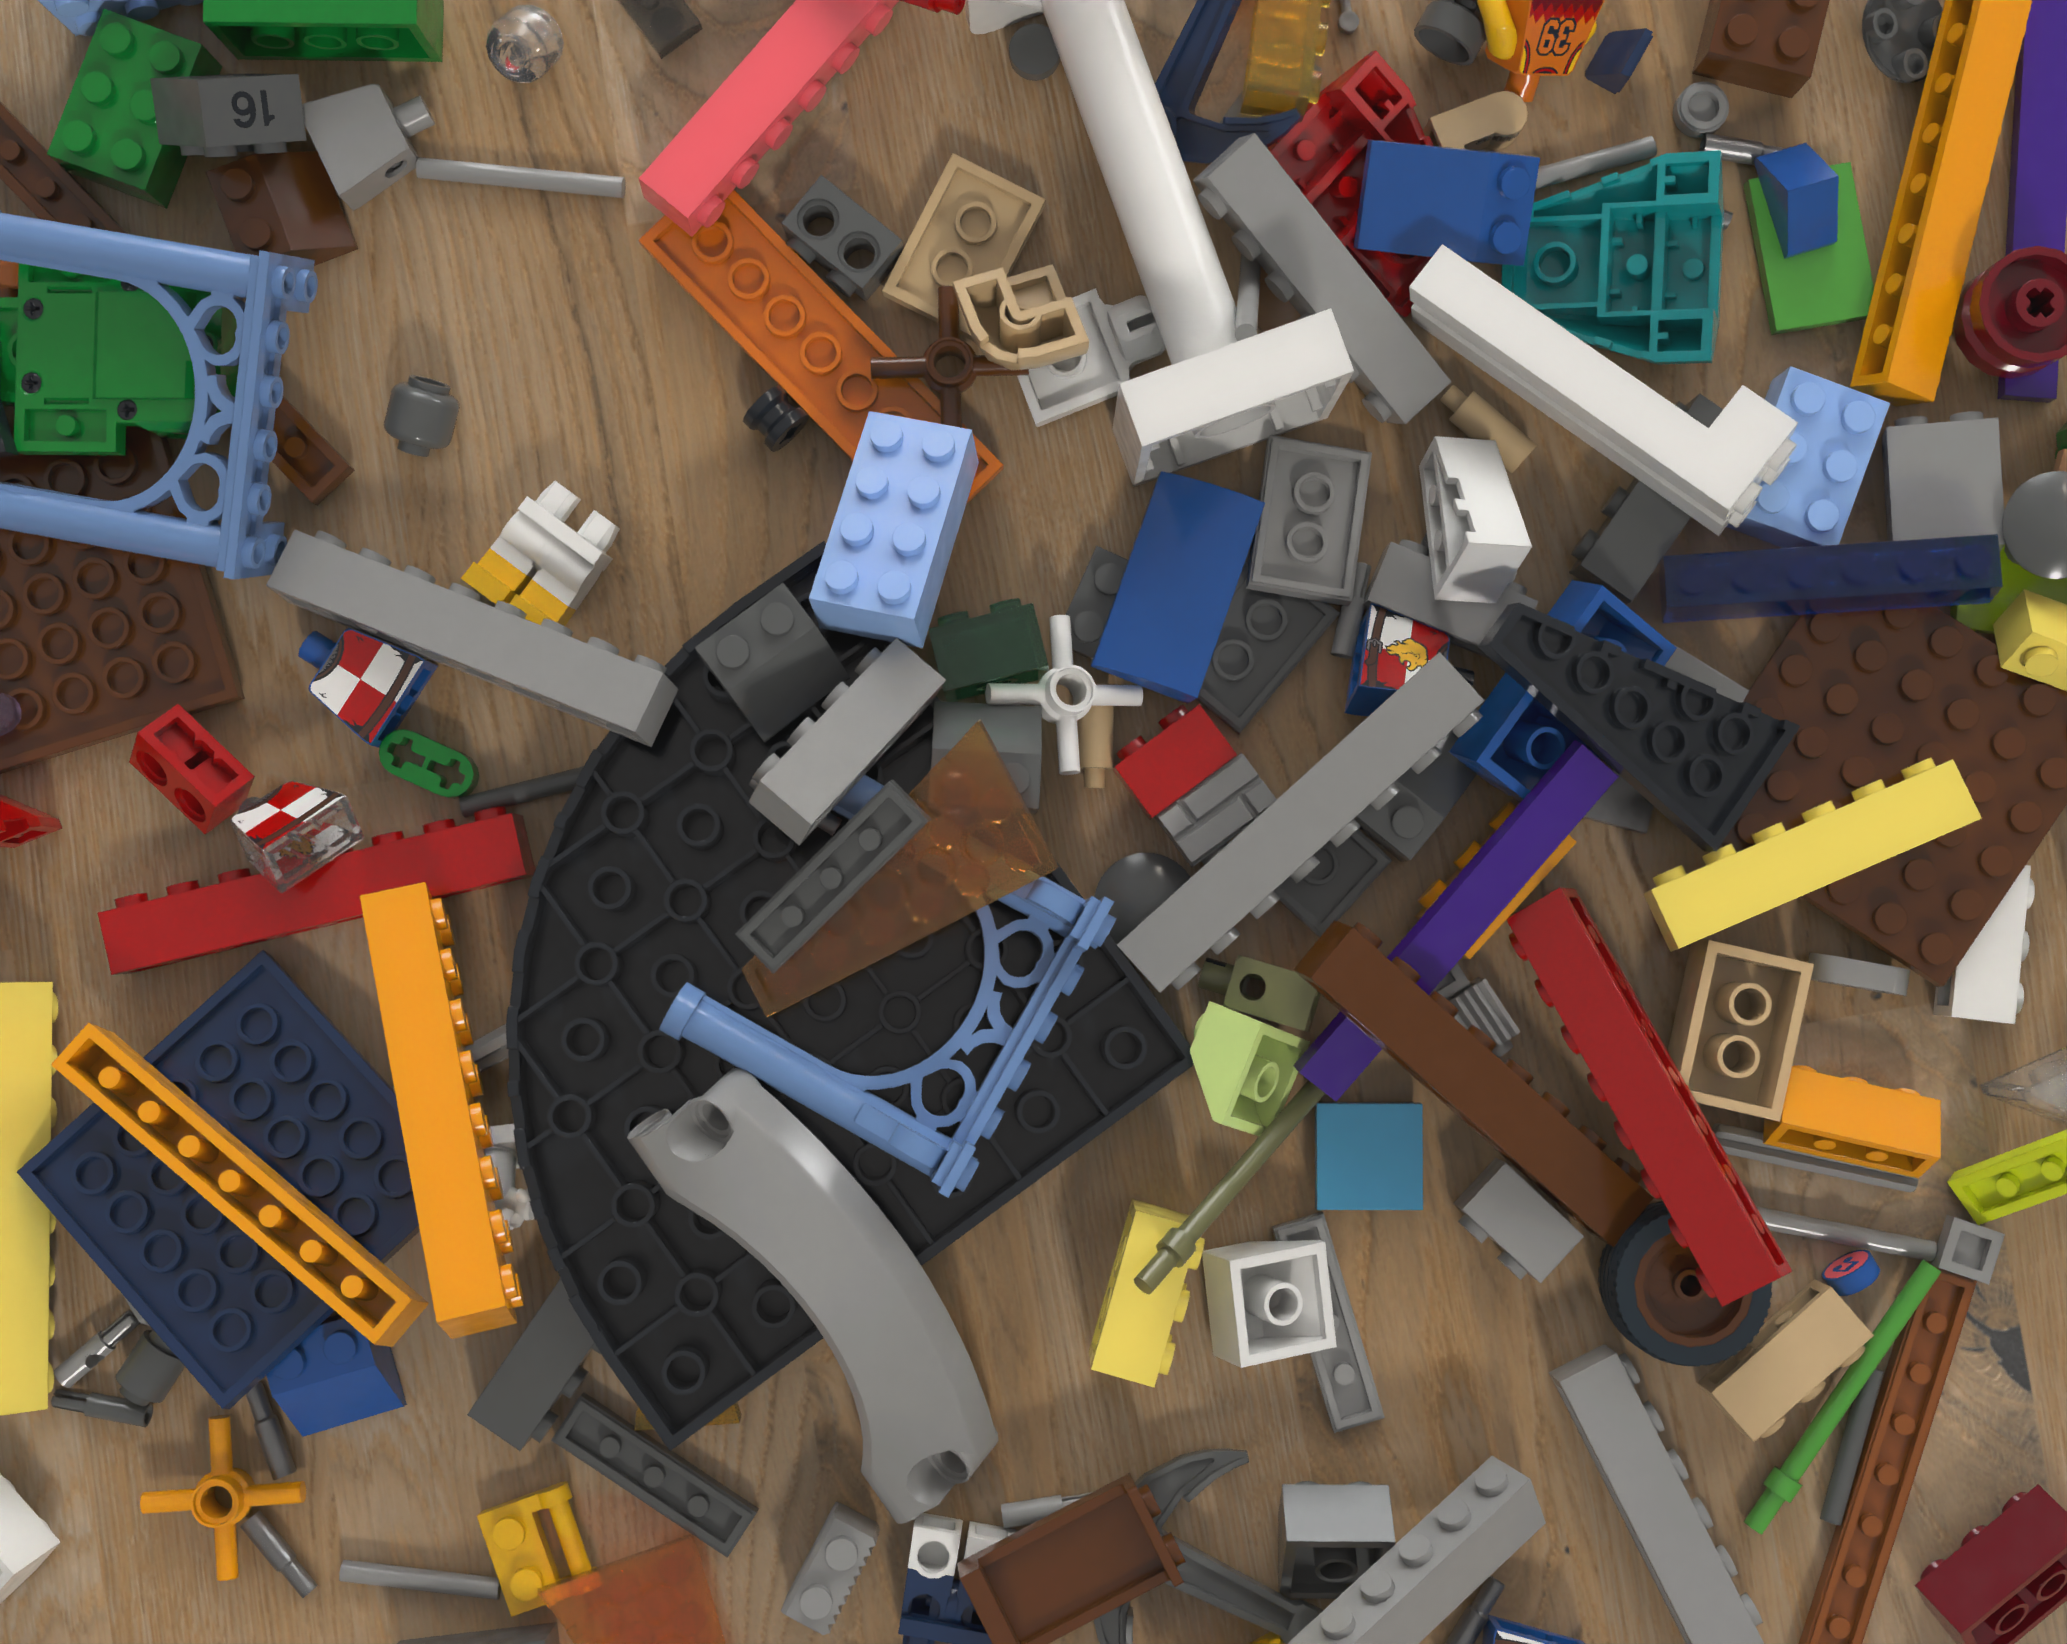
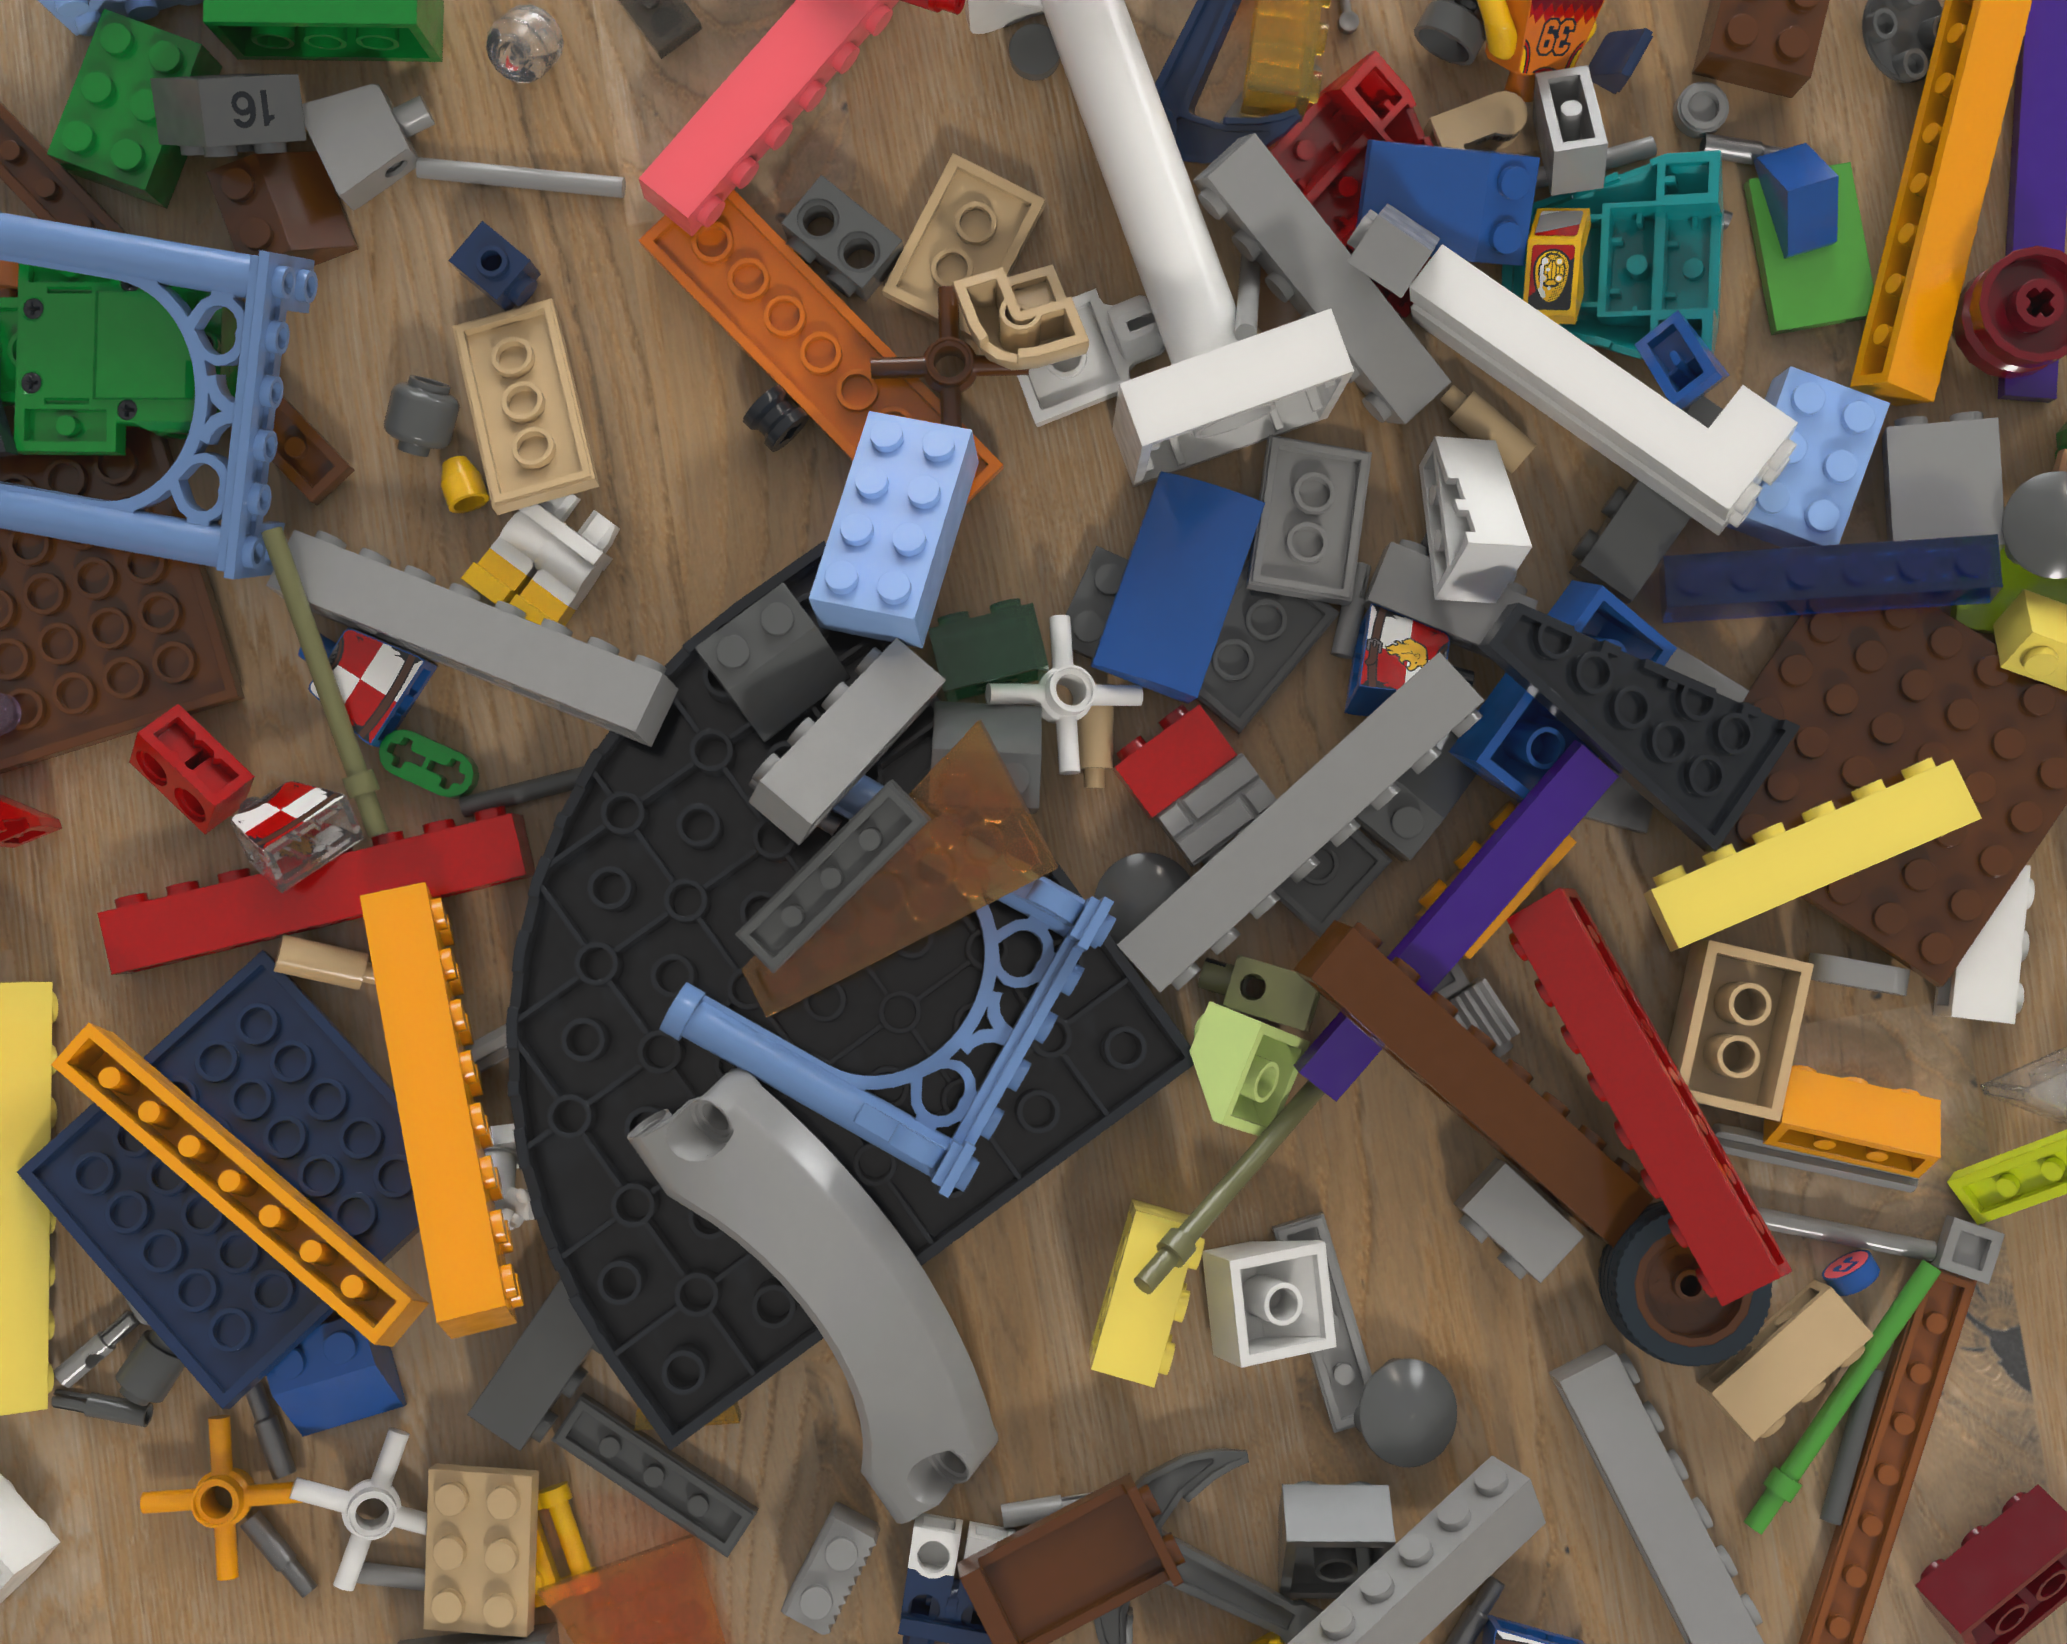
dark azure tile [1315,1102,1423,1210] -> none
none -> olive bar [261,527,389,838]
none -> tan cylinder [273,934,376,990]
none -> white bar [289,1428,427,1591]
none -> tan plate [423,1463,539,1637]
none -> yellow hose [441,456,489,513]
none -> dark blue brick [448,221,541,311]
none -> tan tile [452,298,600,515]
none -> light grey brick [1347,203,1440,298]
none -> dark grey dish [1354,1358,1457,1468]
none -> slope [1523,208,1591,324]
none -> light grey brick [1532,65,1608,196]
none -> blue slope [1634,310,1730,410]

